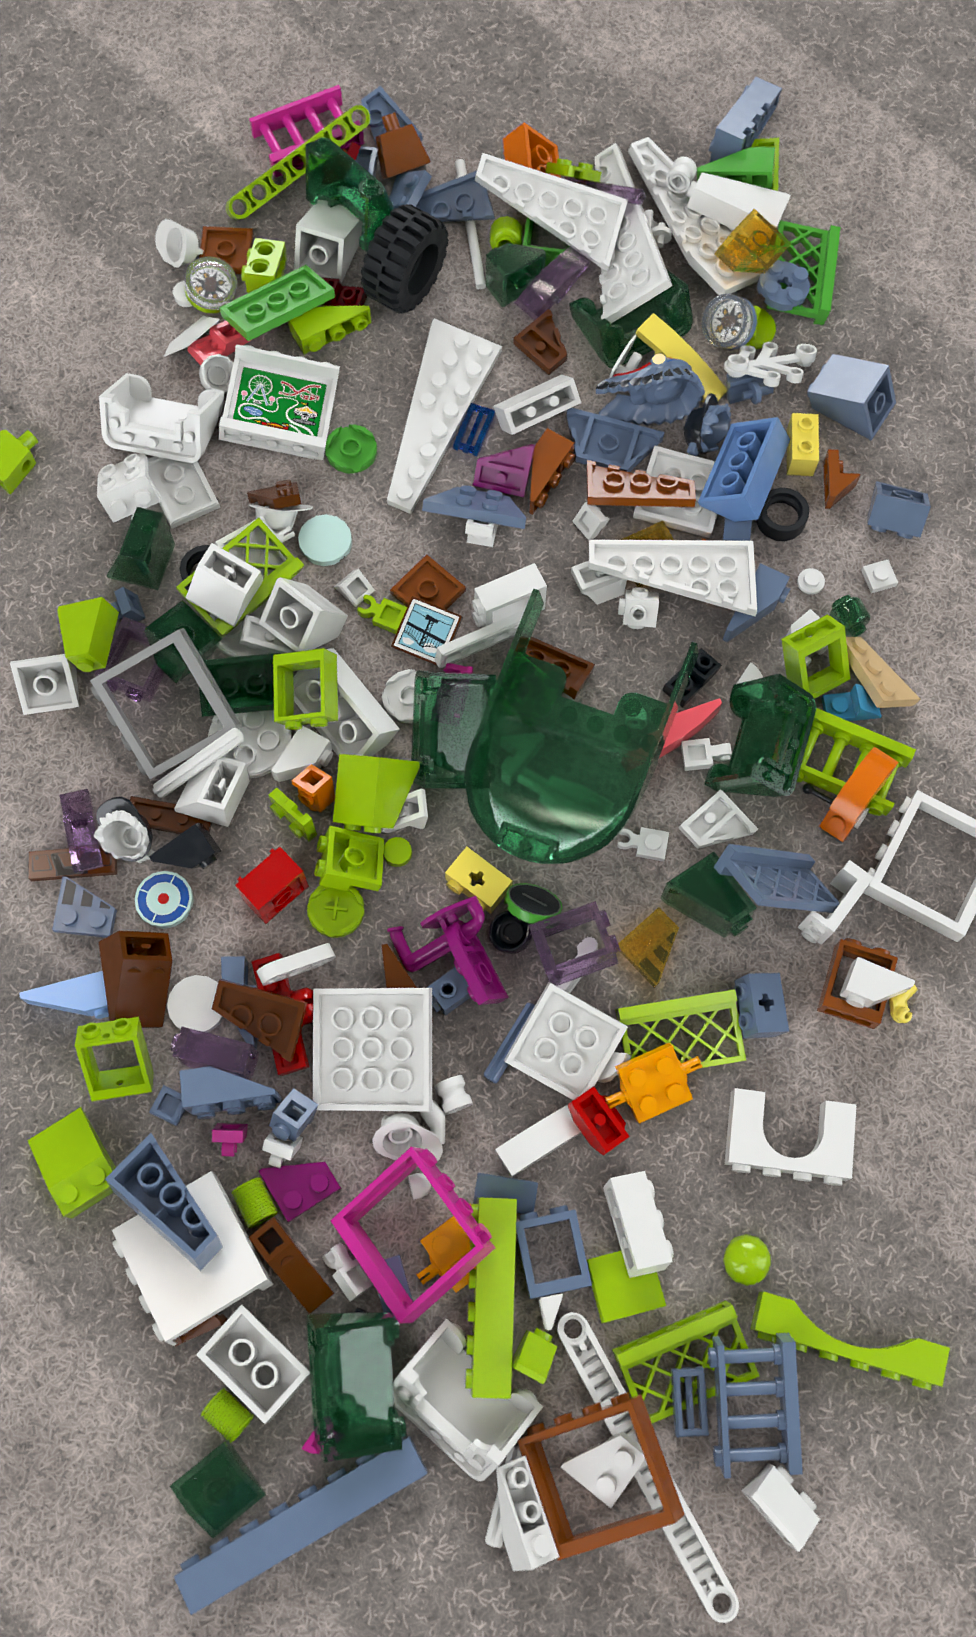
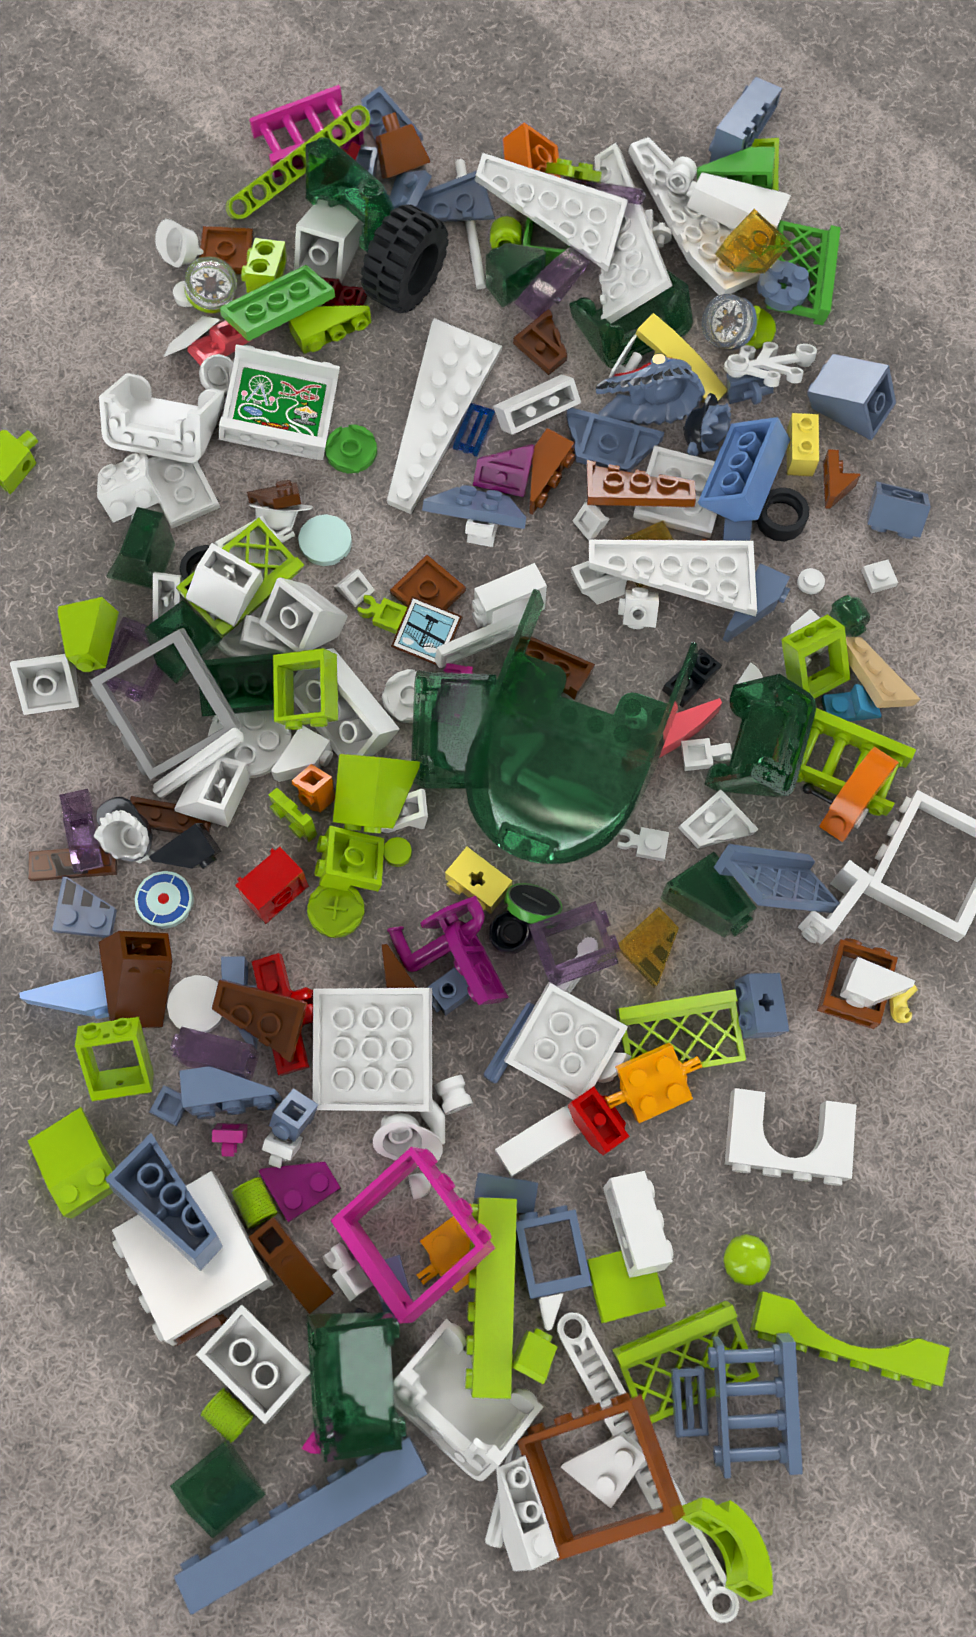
sand blue tile [111,587,145,622] -> none
white beam [256,943,336,986] -> none
white slope [741,1463,820,1552] -> none
none -> white slope [153,572,187,629]
none -> lime arch [681,1497,773,1602]

